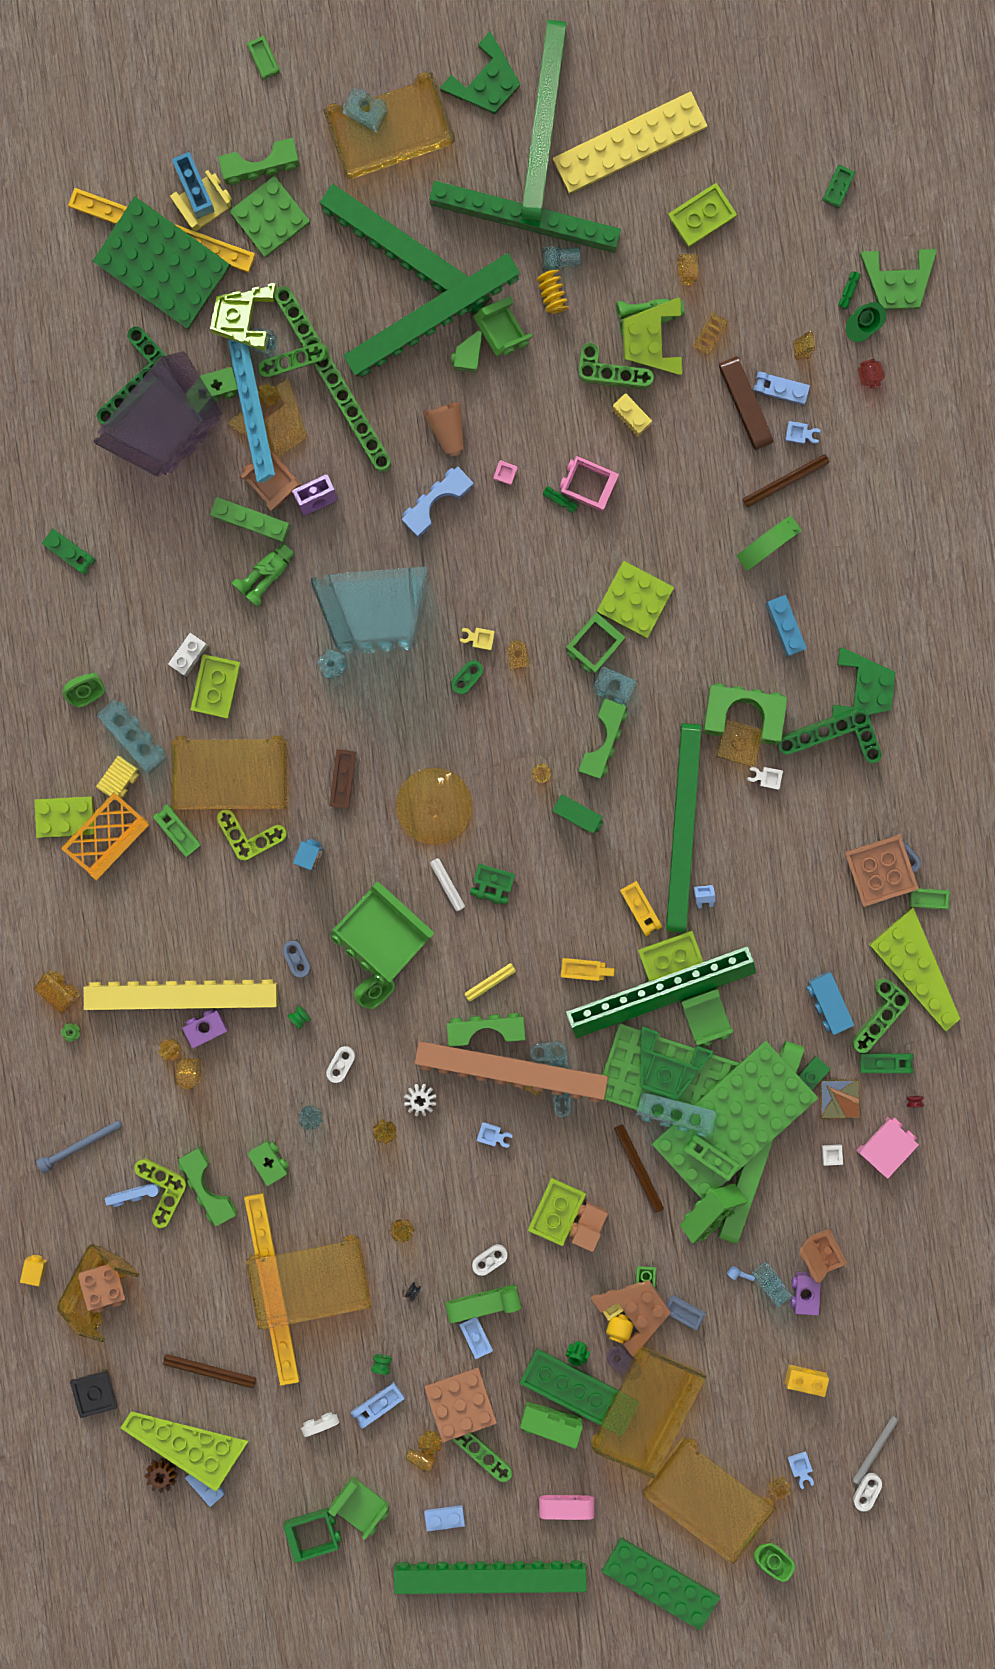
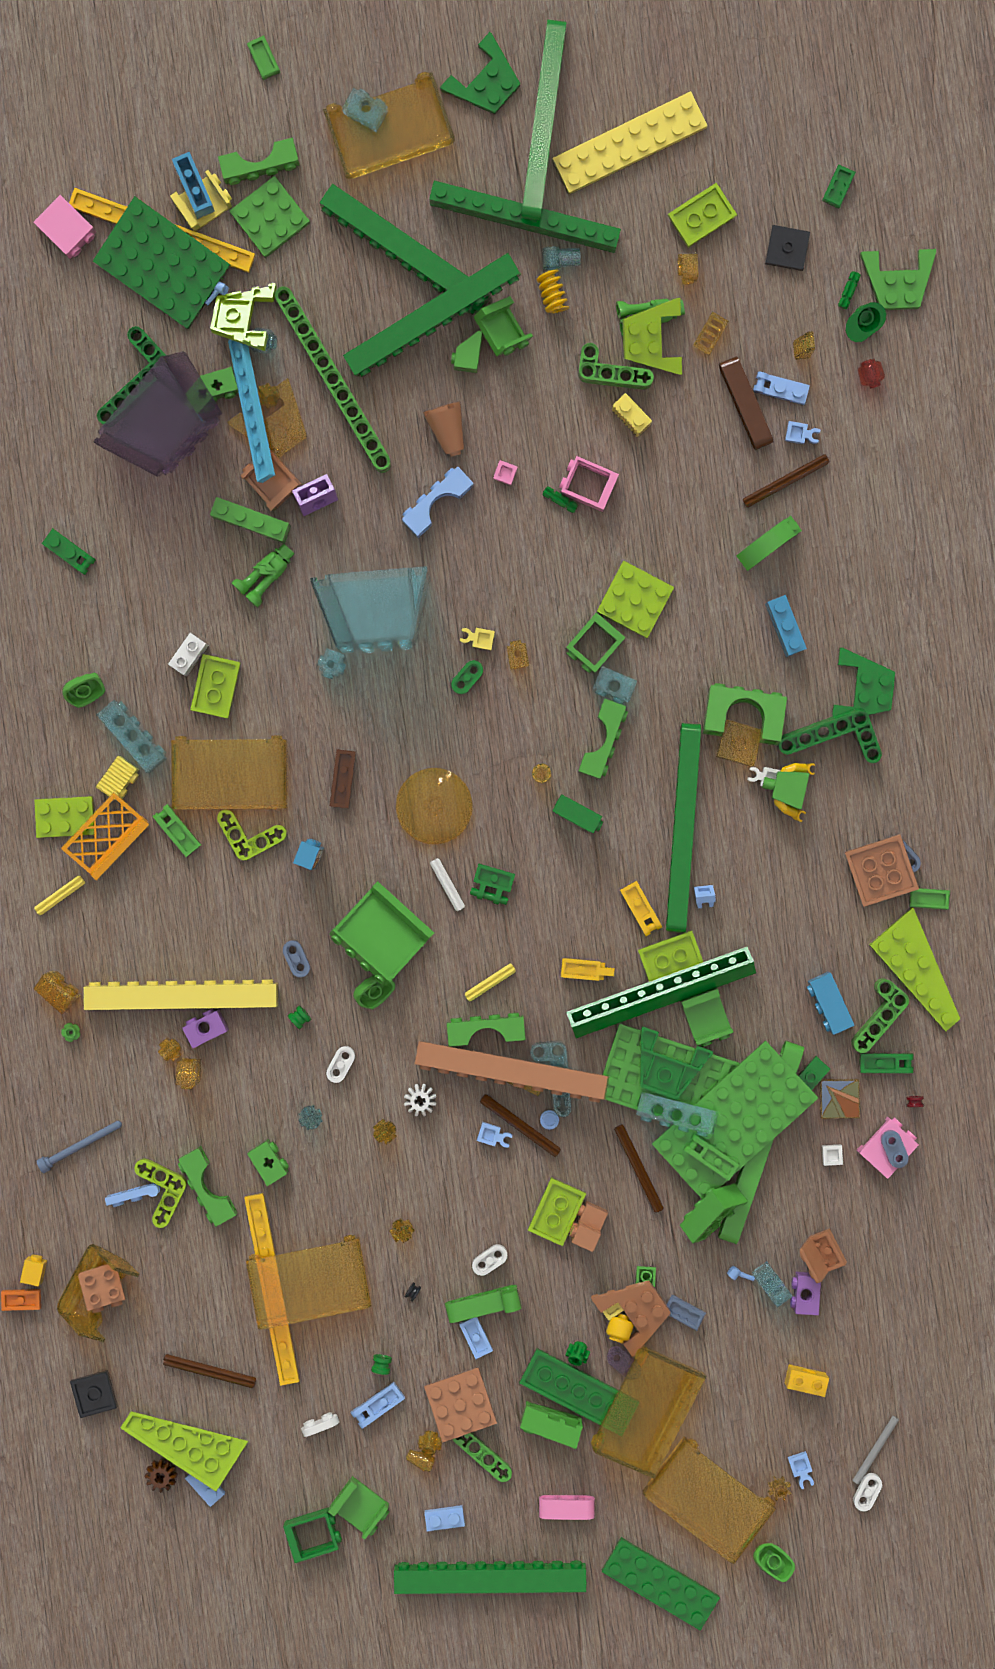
bright green beam [259,343,329,377] -> none
none -> orange plate [1,1289,41,1311]
none -> bright pink panel [34,195,96,259]
none -> light yellow axle [34,876,85,915]
none -> light blue hand [205,282,229,305]
none -> reddish brown axle [480,1094,561,1157]
none -> light blue plate [540,1110,559,1130]
none -> bright green torso [762,763,815,822]
none -> black plate [765,225,810,271]
none -> sand blue plate [881,1130,909,1168]

